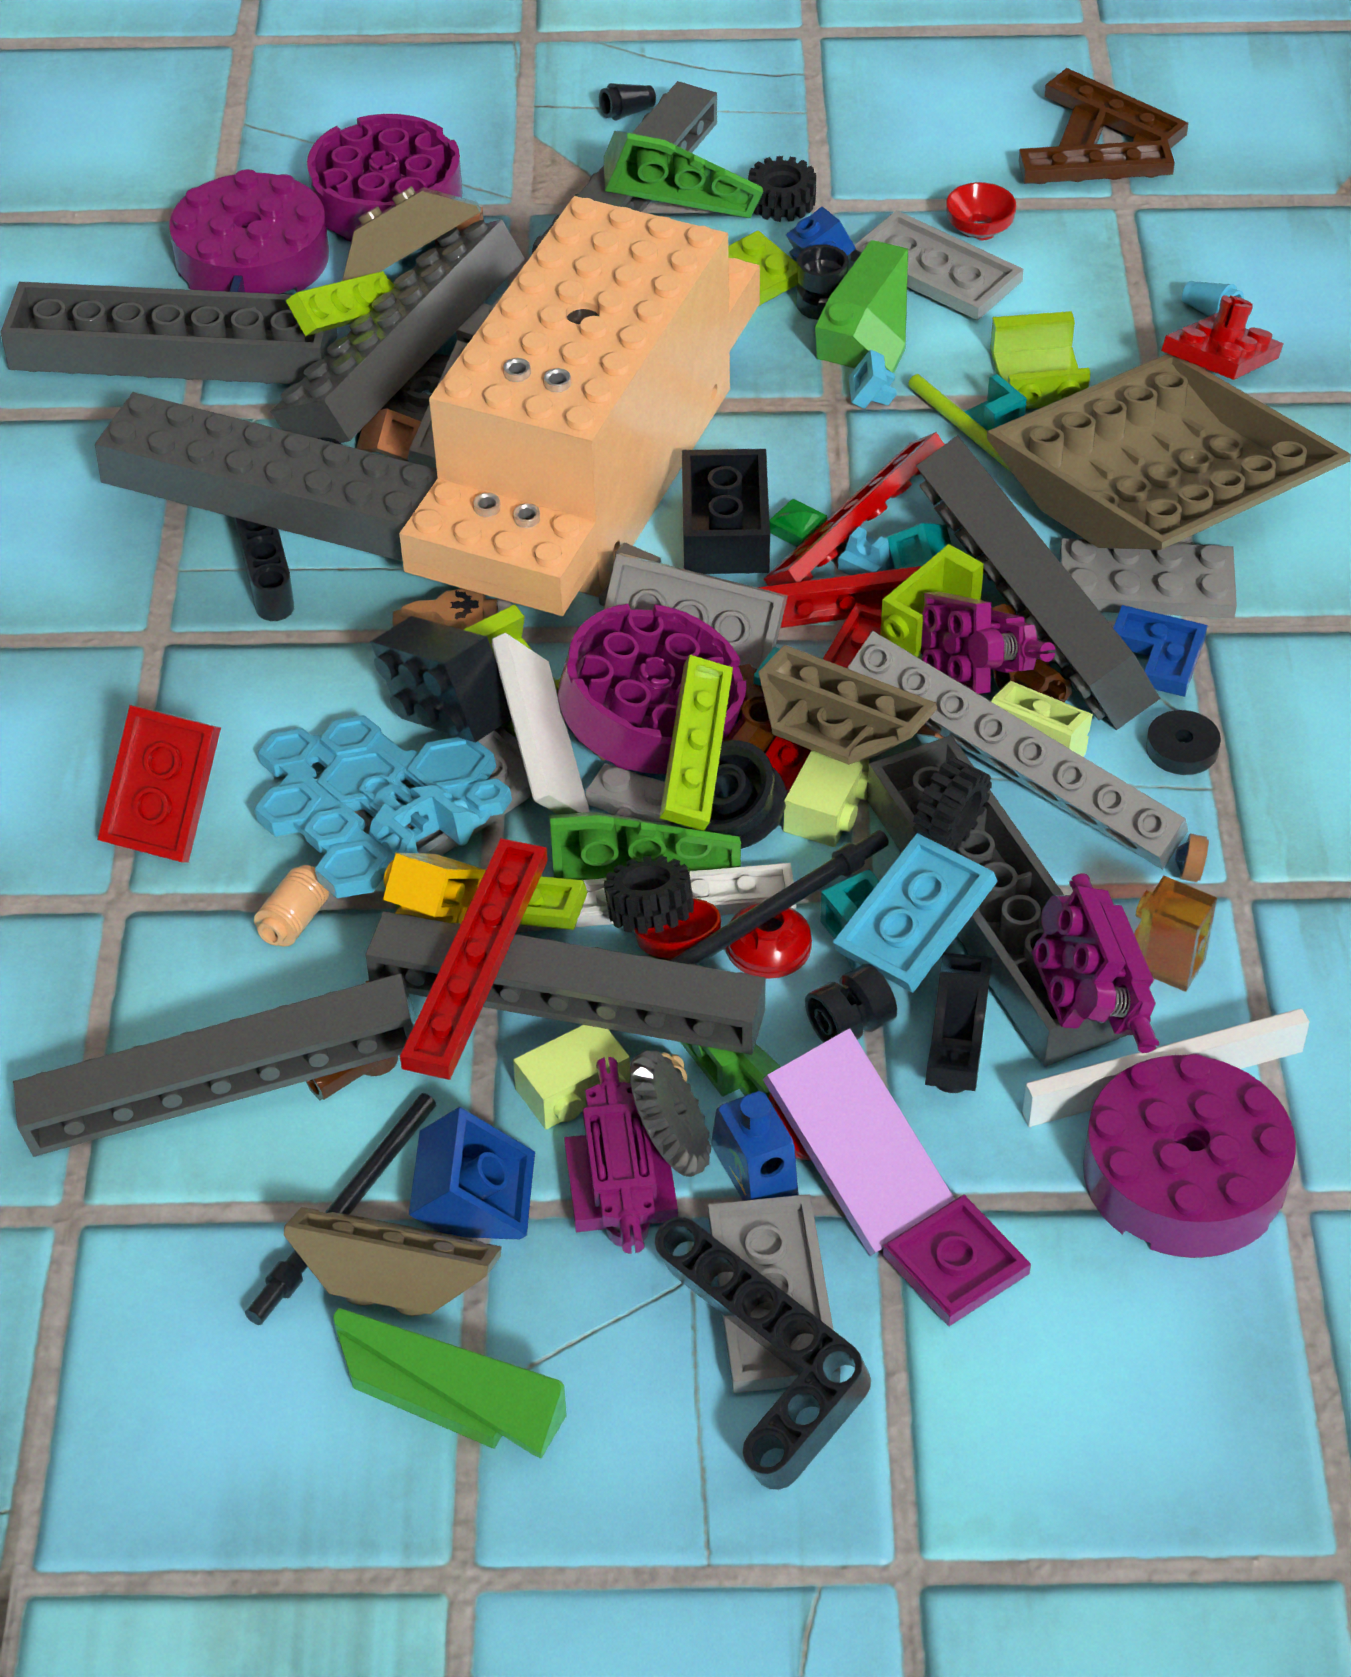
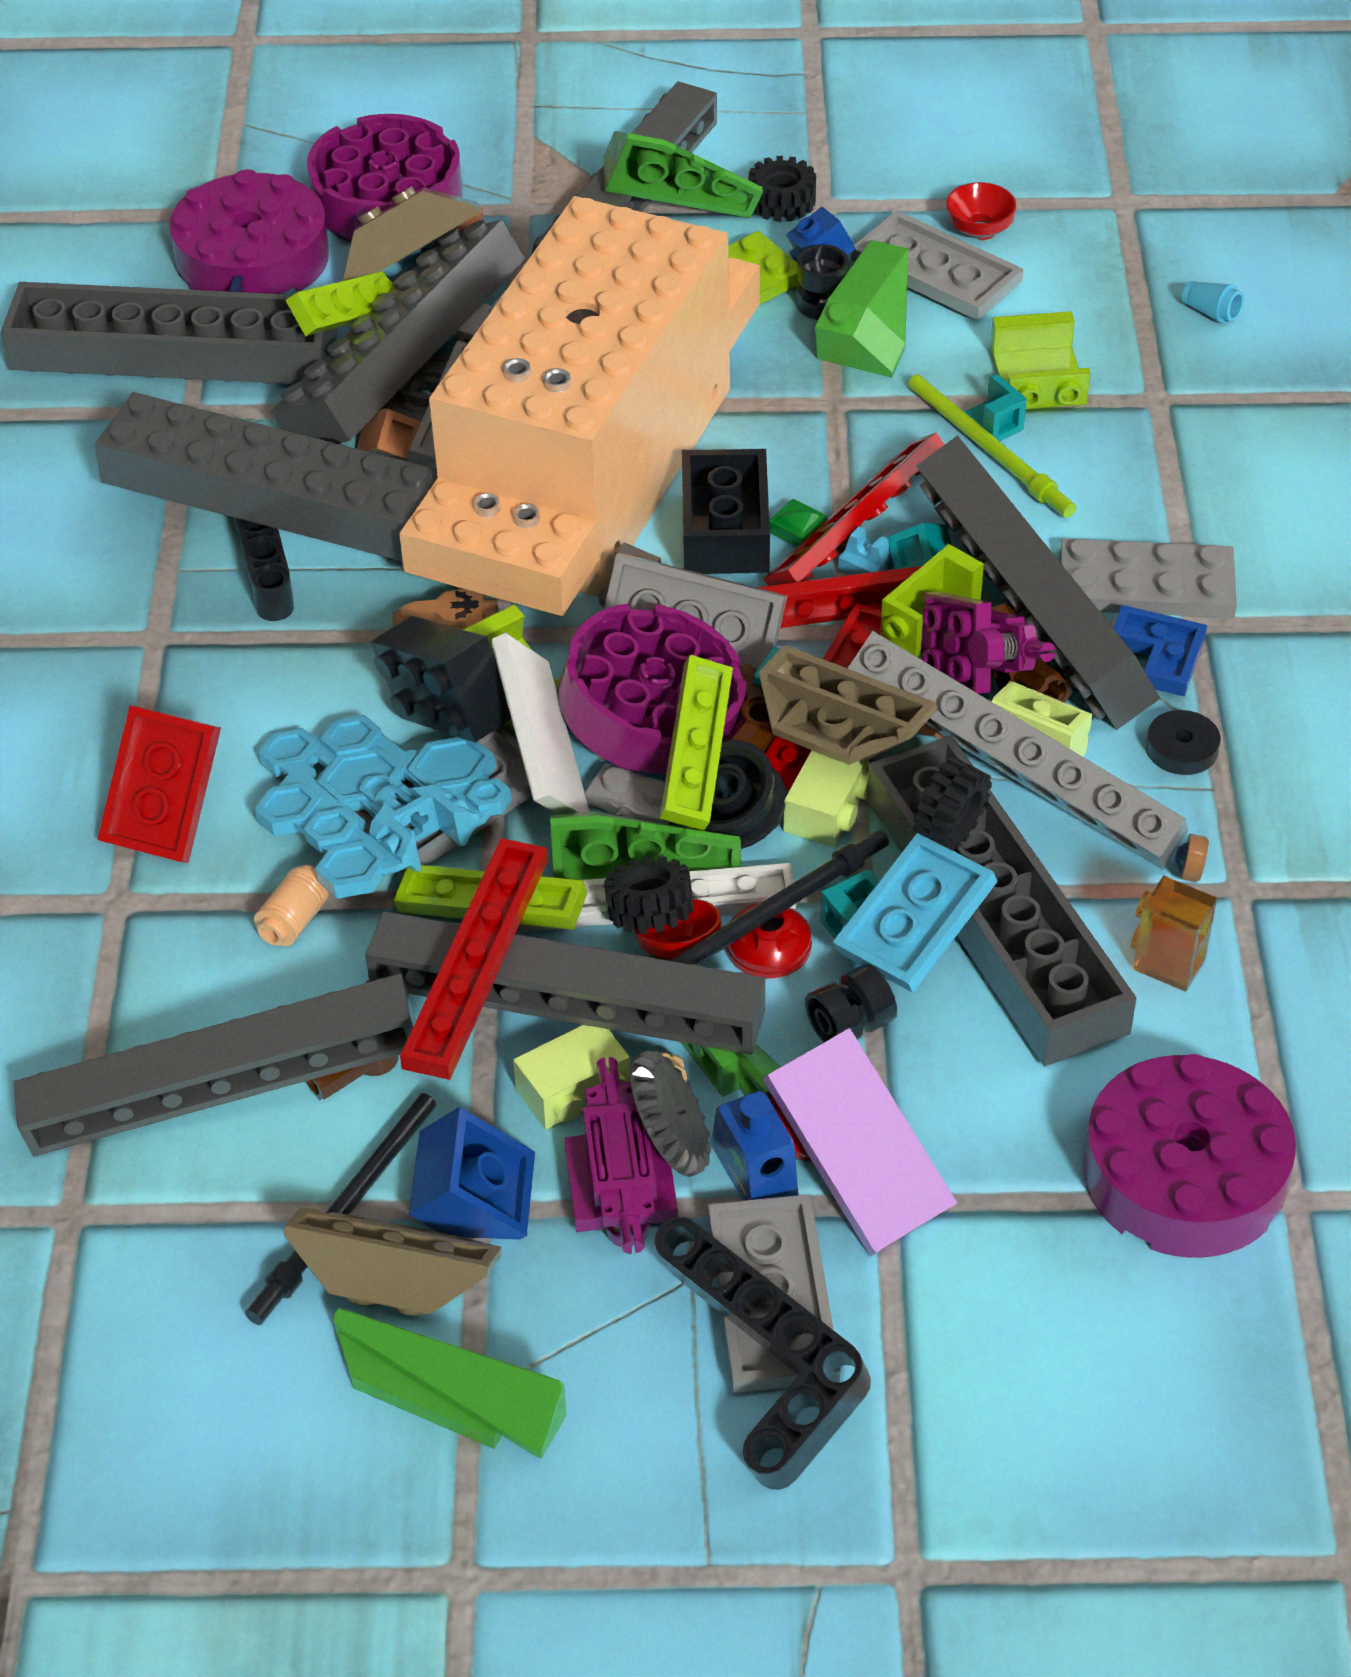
yellow brick [383,853,486,924] -> none
black cone [599,83,656,121] -> none
medium azure tile [849,349,897,409] -> none
magenta plate [883,1194,1031,1326] -> none
black arch [925,952,992,1093] -> none
dark tan slope [987,354,1351,550] -> none
reddish brown plate [1018,68,1189,184] -> none
white tile [1022,1009,1310,1127] -> none
magenta piece [1031,873,1159,1053] -> none
red plate [1161,295,1284,380] -> none

